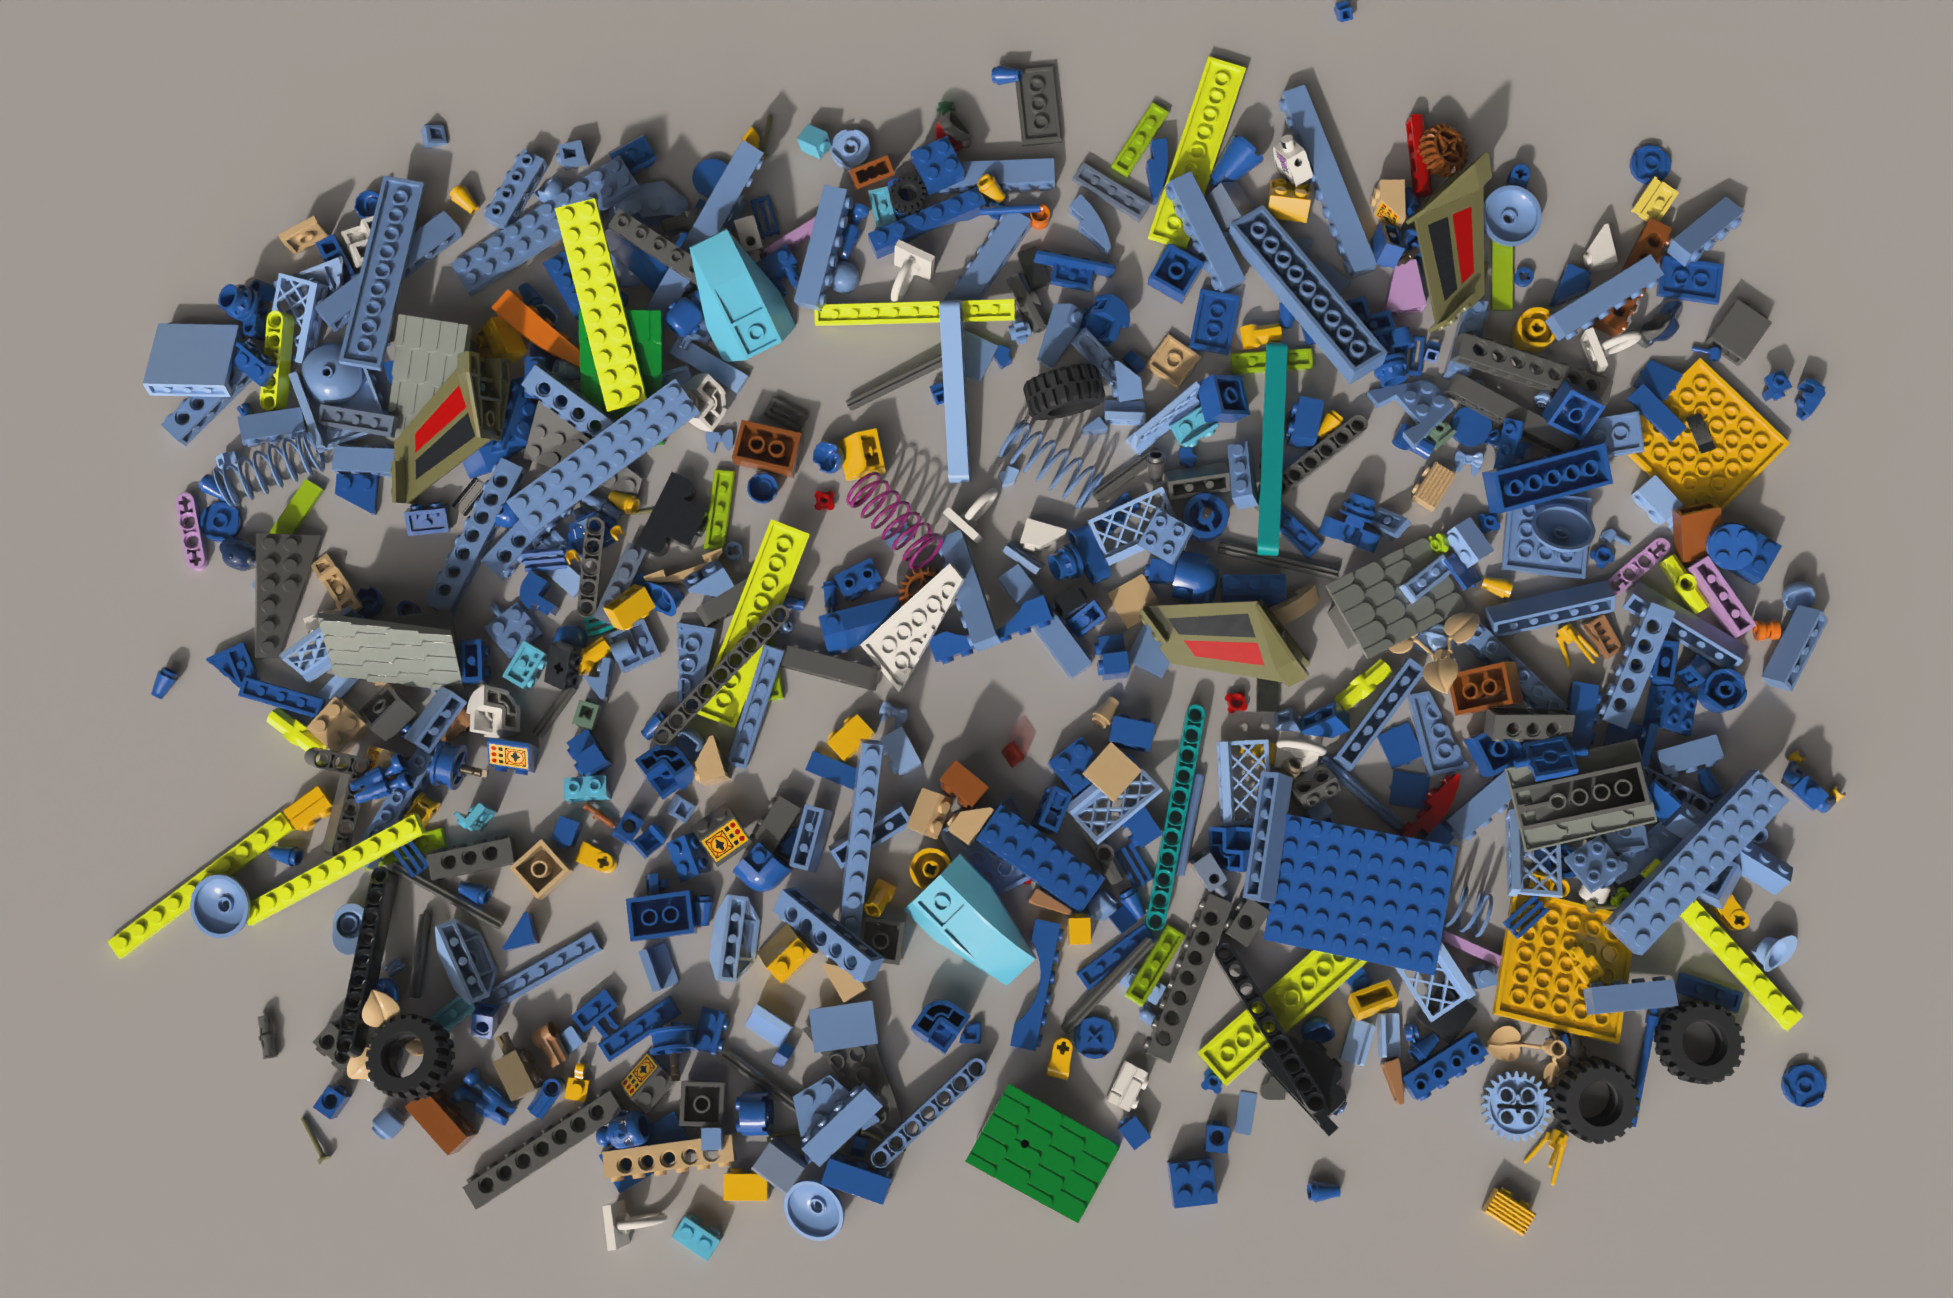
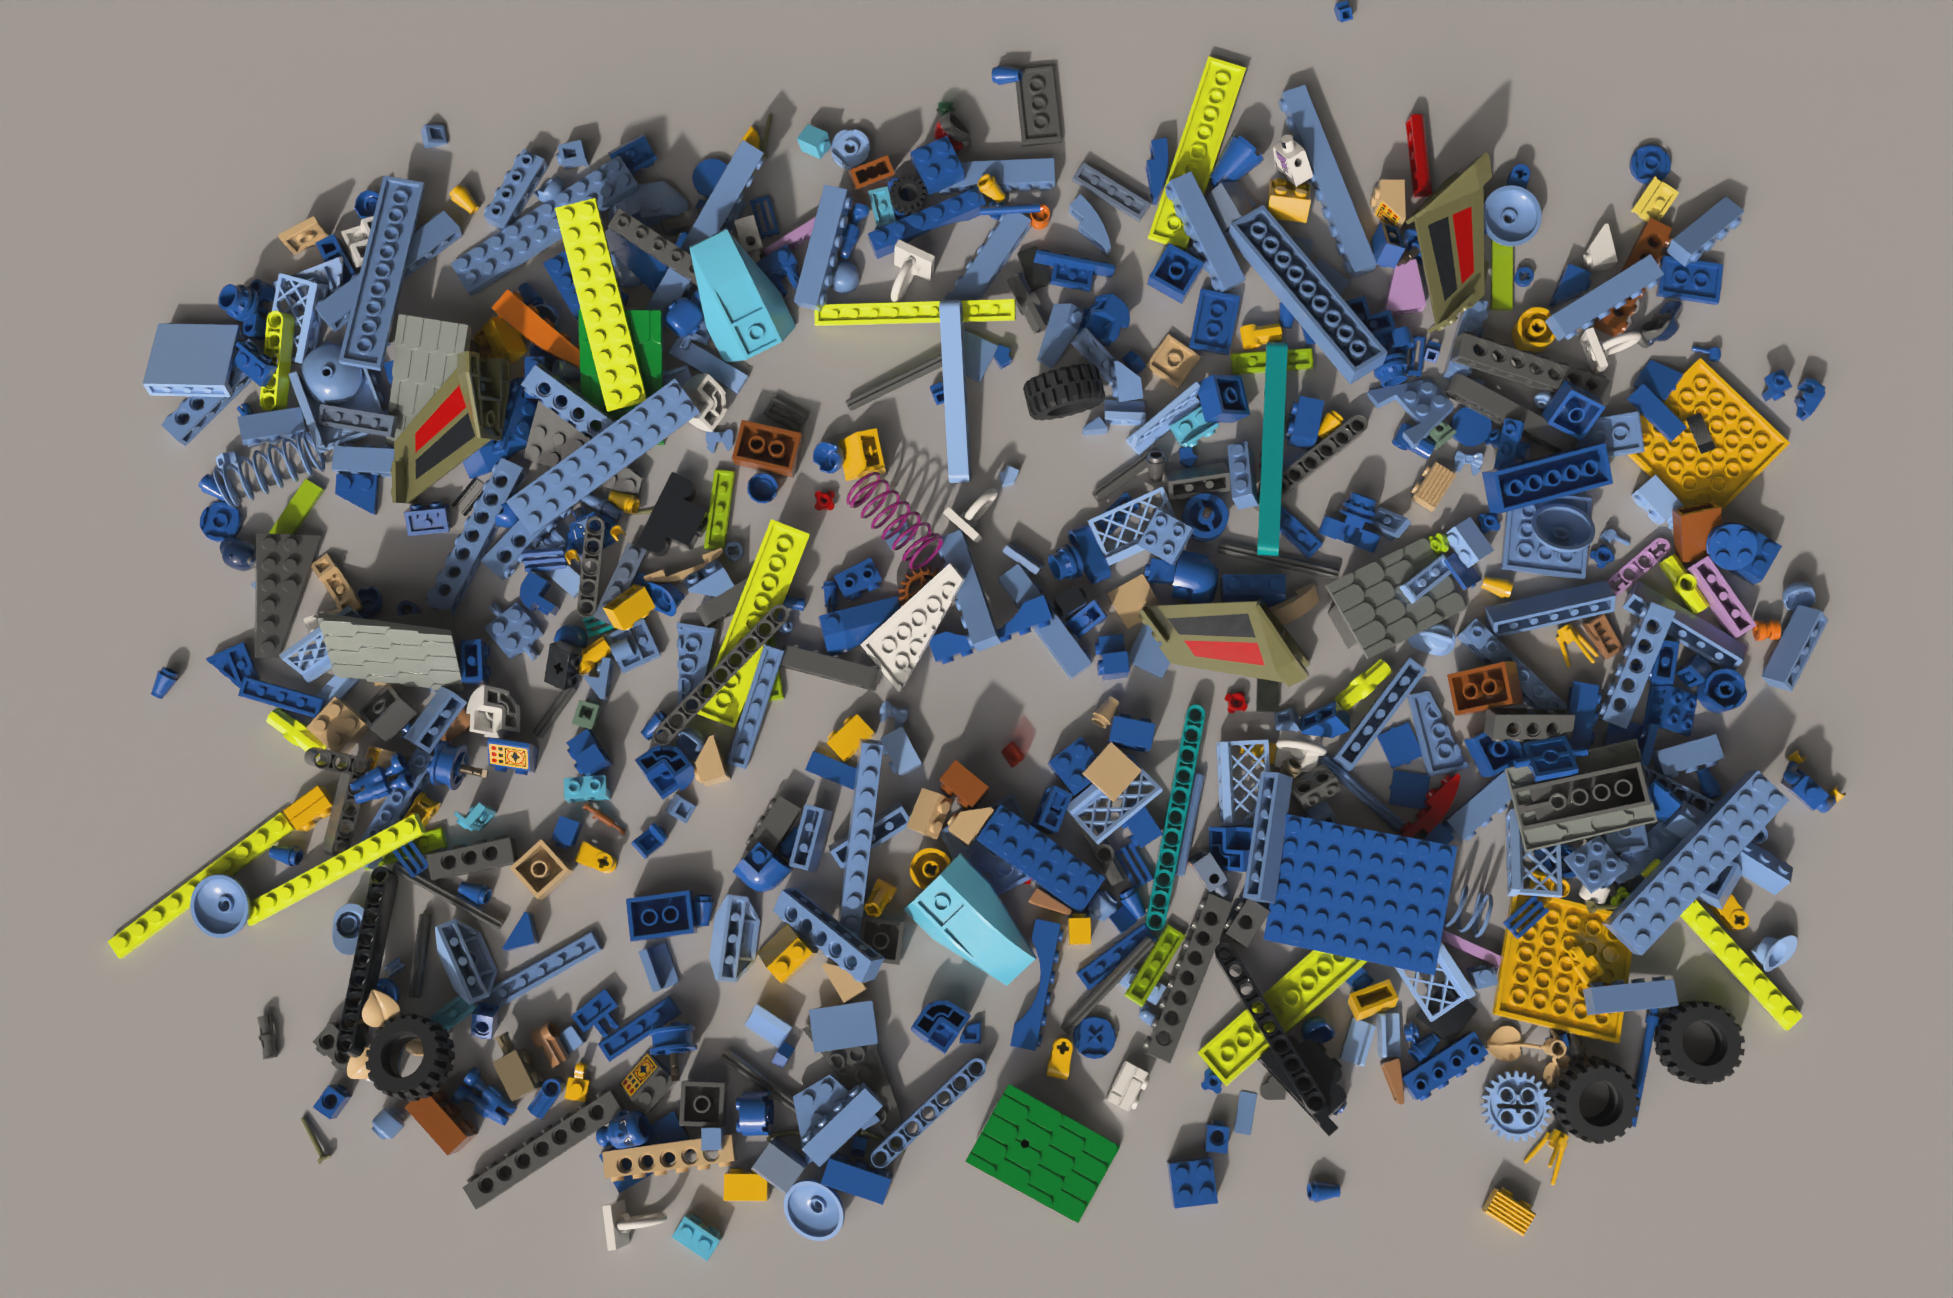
lavender beam [176,493,208,571] -> none
medium azure bracket [502,641,548,690] -> none
blue brick [611,810,645,846] -> none
blue tile [645,873,668,896] -> none
blue bracket [666,833,711,883] -> none
slope [691,803,753,867] -> none
blue bracket [694,1006,730,1055] -> none
medium blue piece [999,420,1104,509] -> none
medium blue gear [1008,317,1031,344] -> none
white slope [1020,518,1067,552] -> none
lime tile [1111,102,1169,178] -> none
blue brick [1118,1114,1151,1151] -> none
tan plant [1389,613,1480,694] -> none
blue cone [1405,187,1422,218] -> none
dark orange gear [1418,122,1469,178] -> none
blue tile [1675,972,1744,1013] -> none
dark grey brick [1705,299,1772,366] -> none
blue tile [1781,1064,1827,1108] -> none

